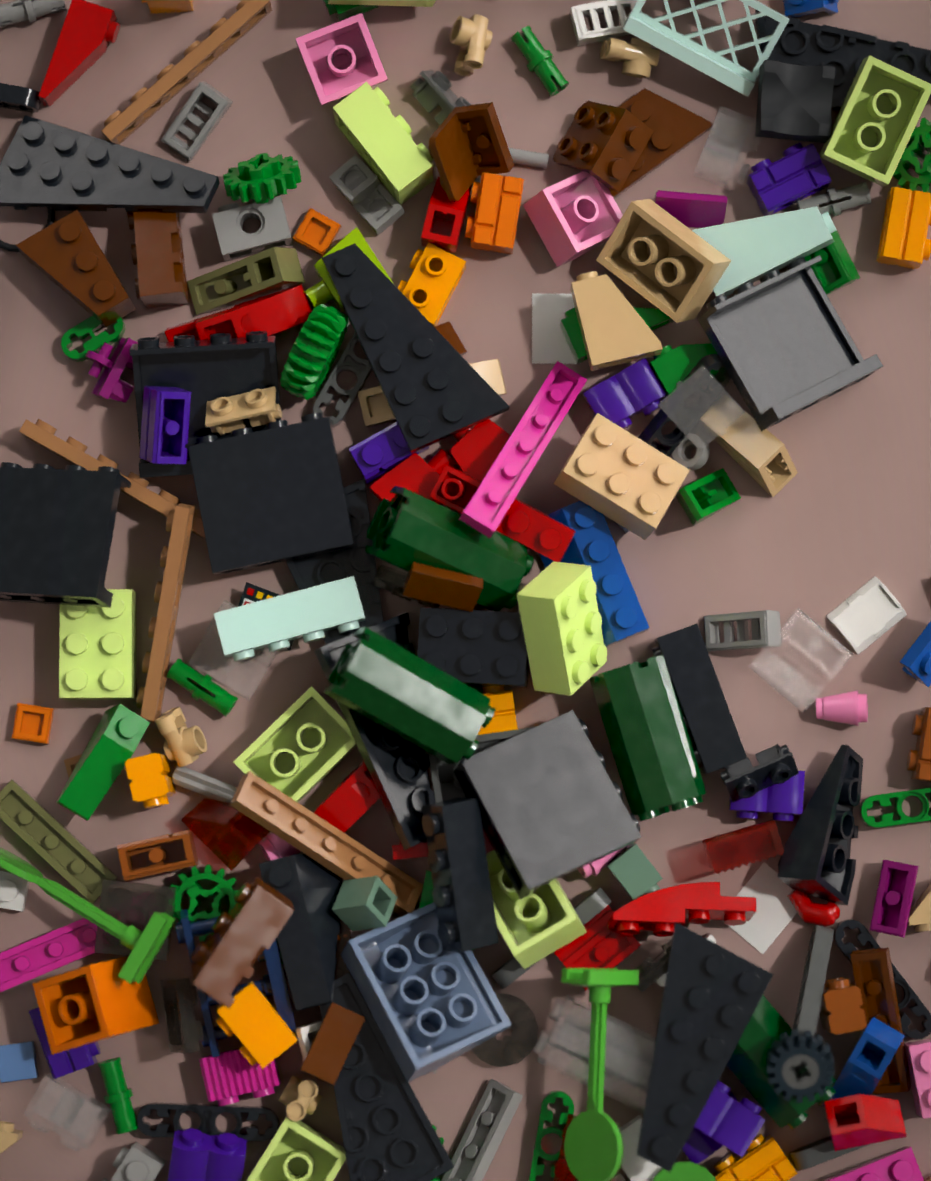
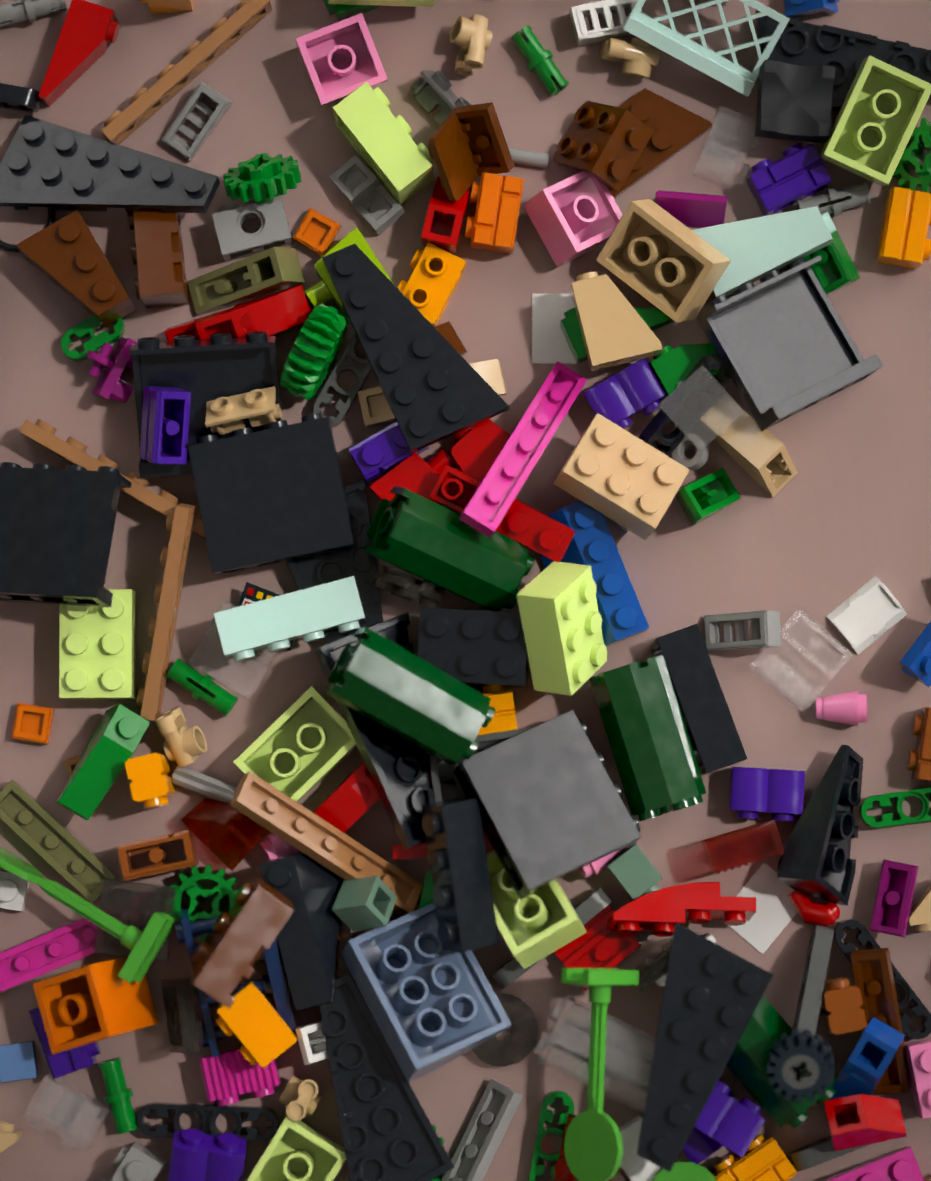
reddish brown tile [300,1002,365,1085] -> none
reddish brown tile [402,562,483,612] -> none
black hinge [720,744,799,803] -> none

